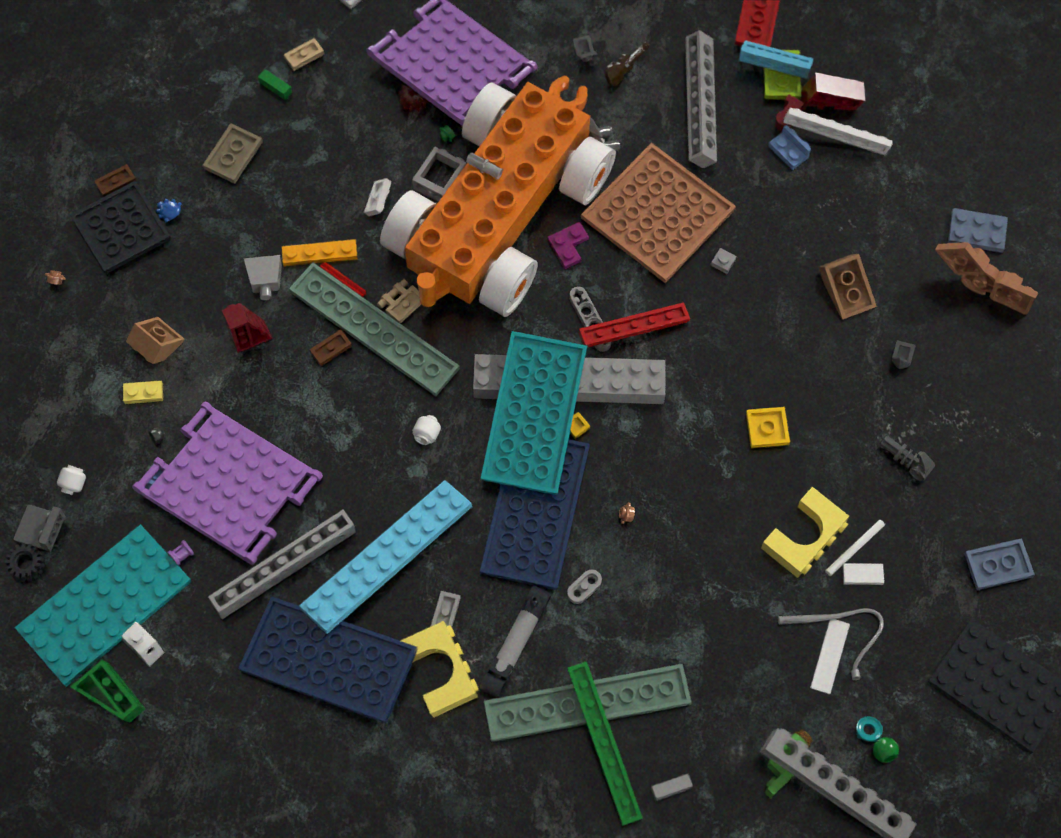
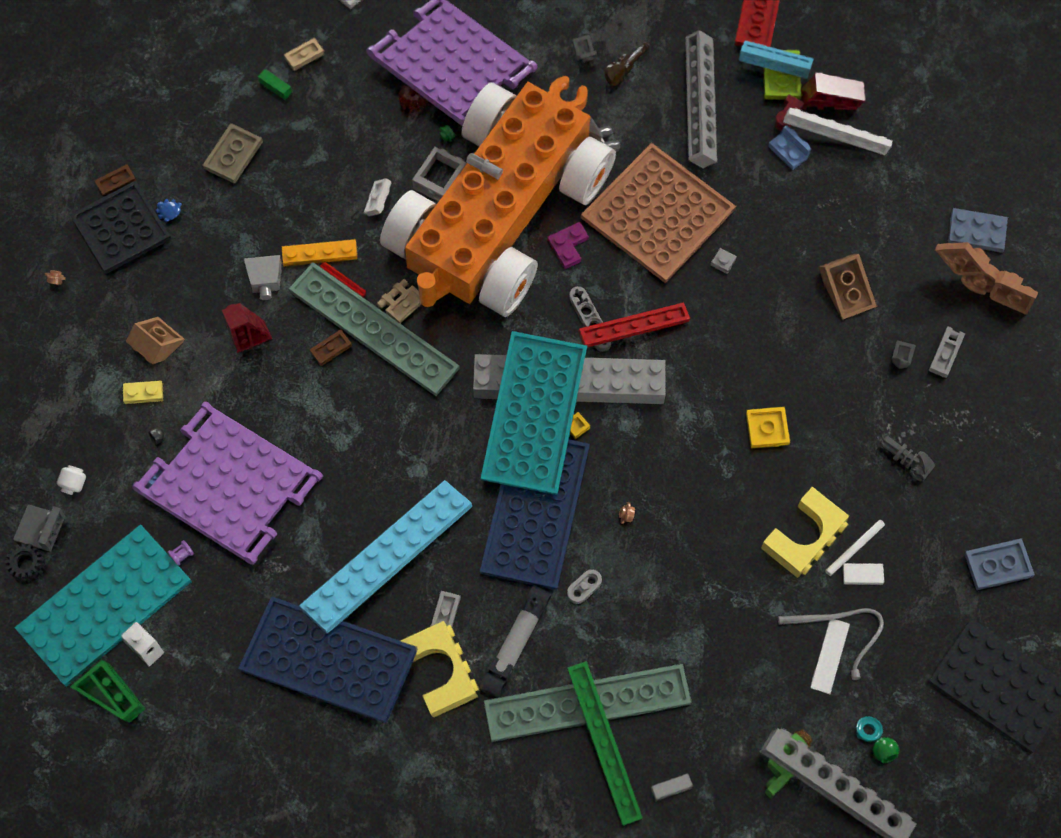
light grey brick [208,510,356,619] -> none
white head [413,415,441,445] -> none
none -> light grey plate [929,326,965,378]

